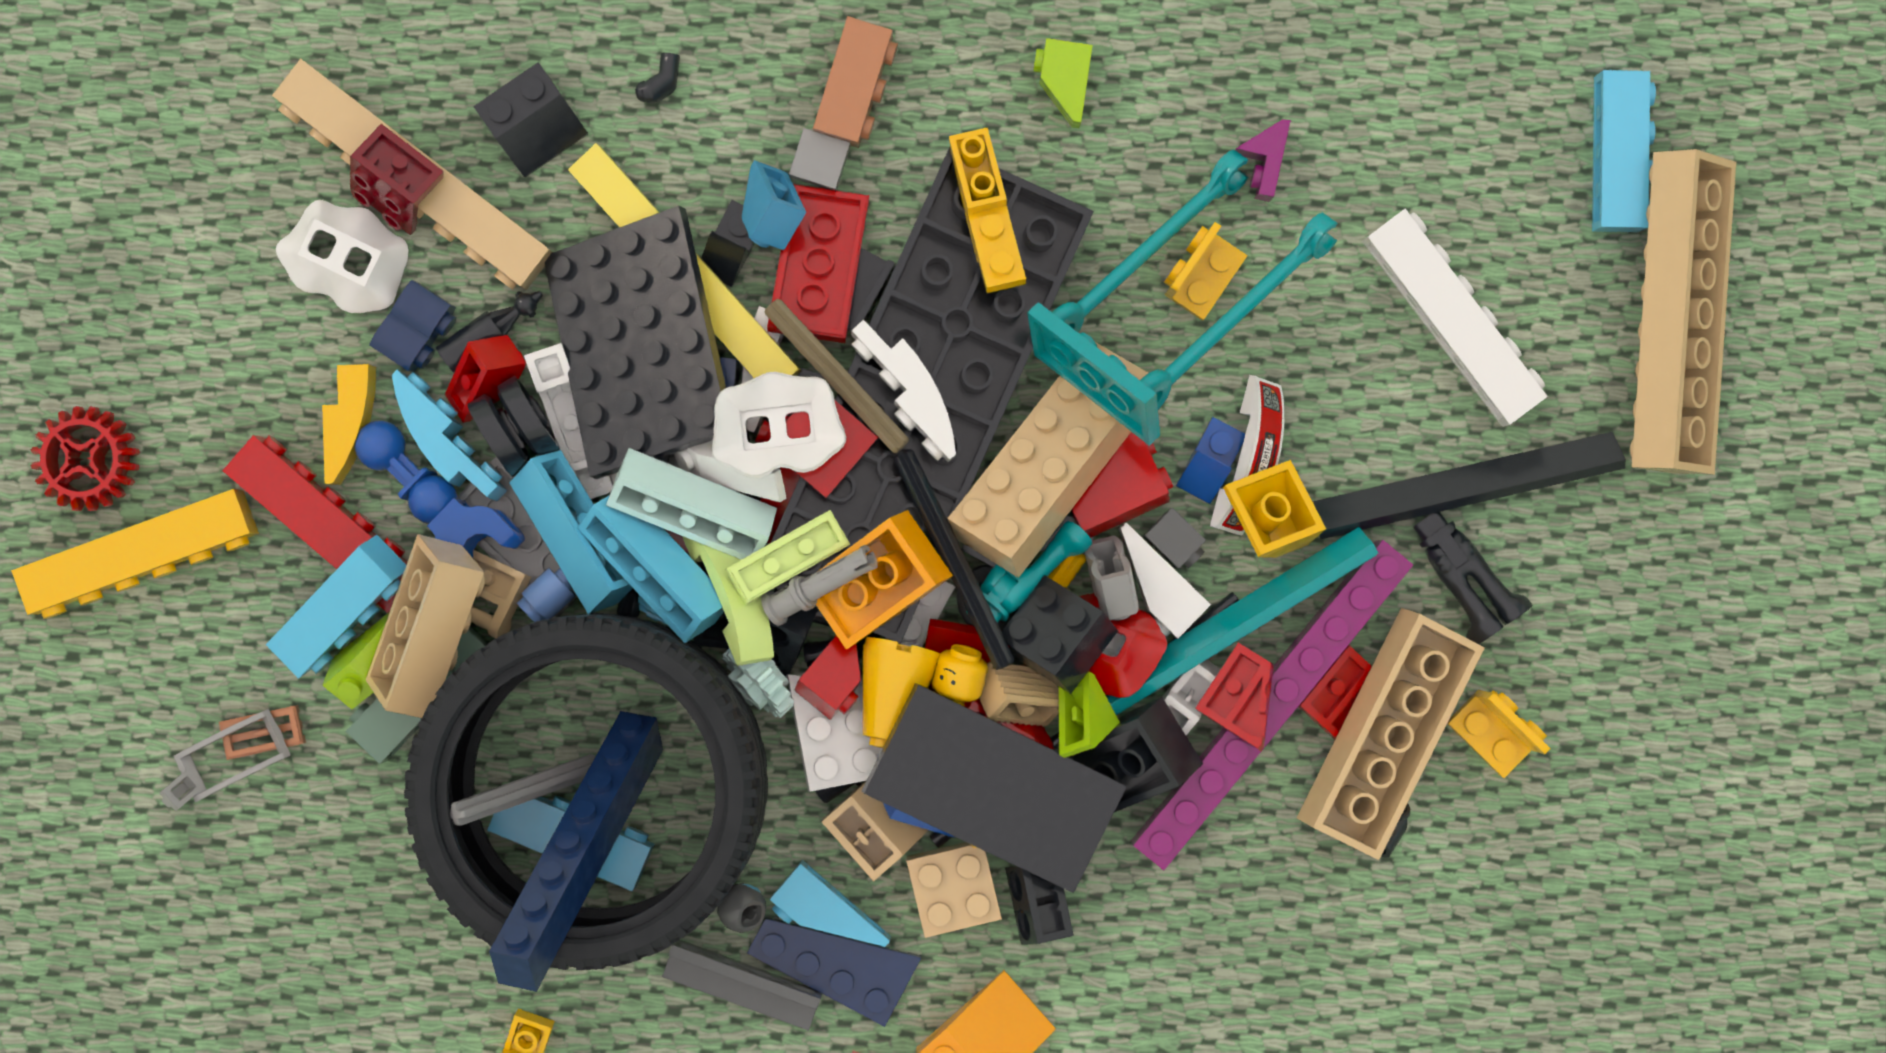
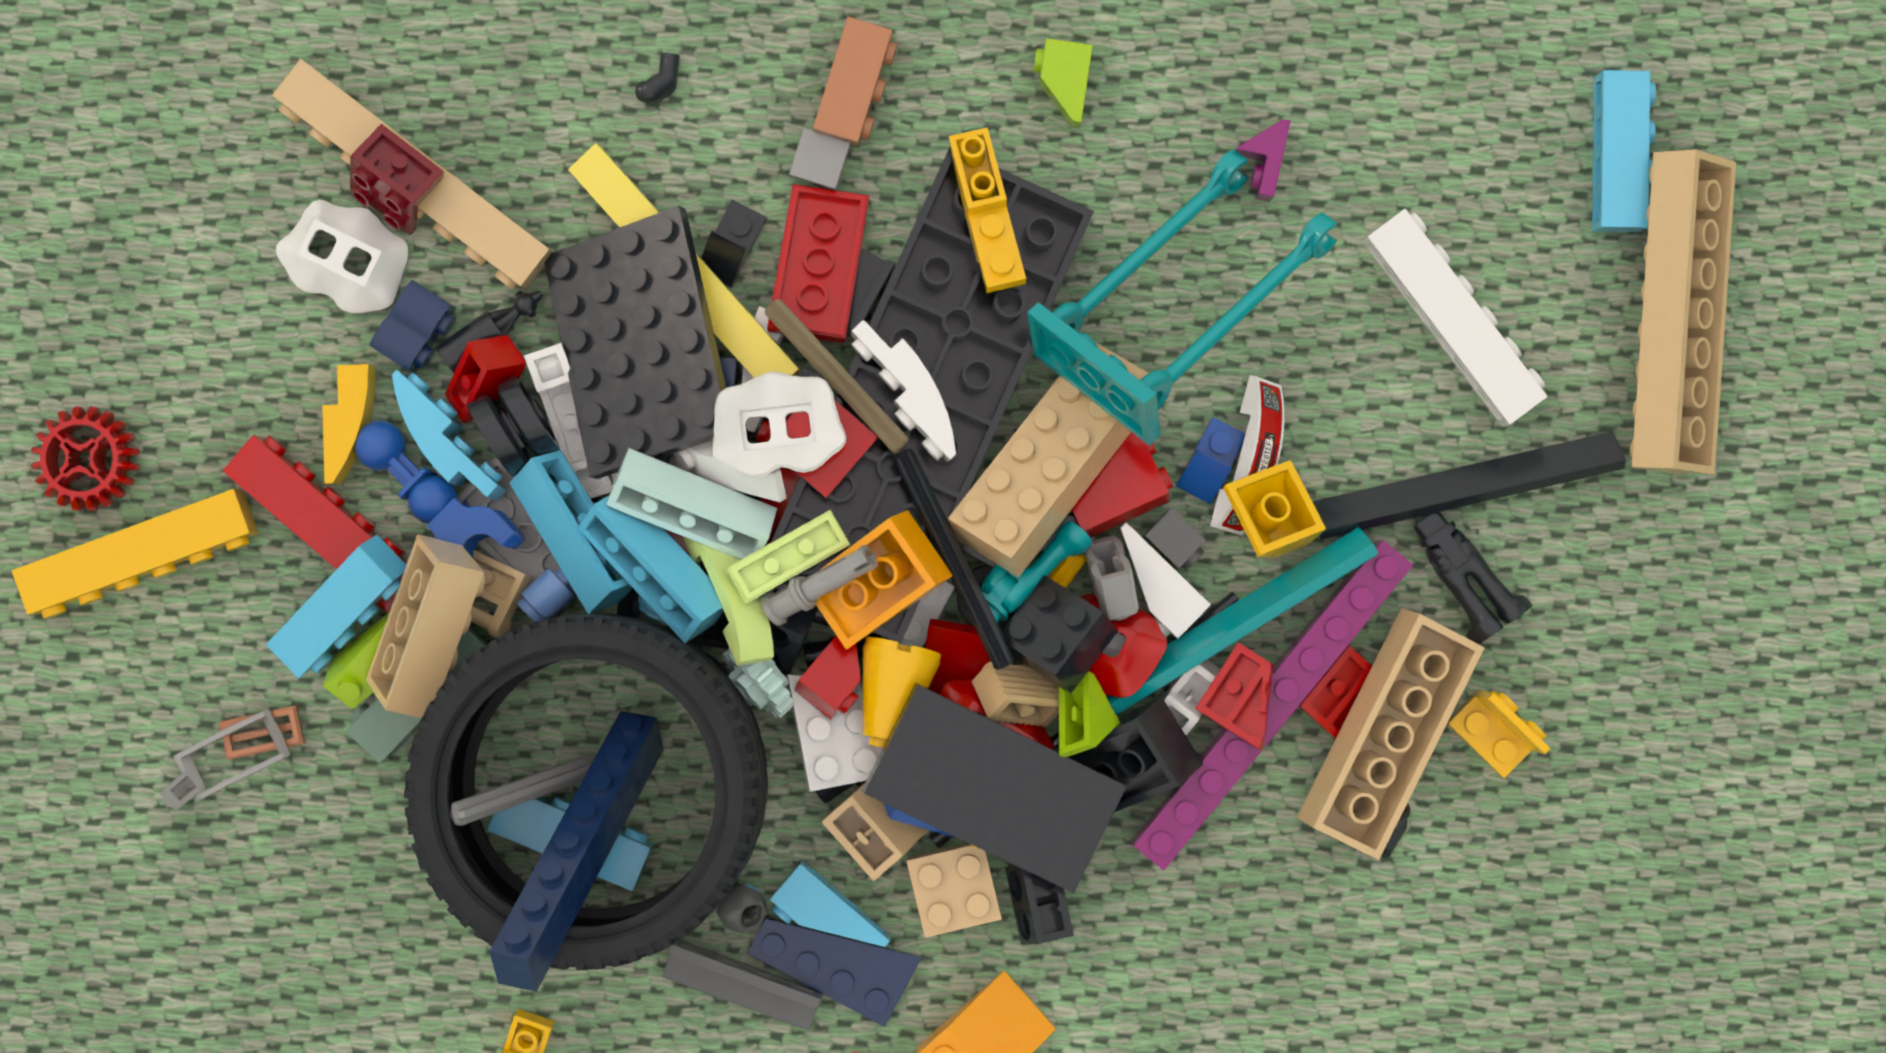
black slope [473,62,589,178] -> none
dark azure slope [741,160,806,250] -> none
yellow head [932,644,988,706] -> none
yellow bracket [1164,222,1248,321] -> none

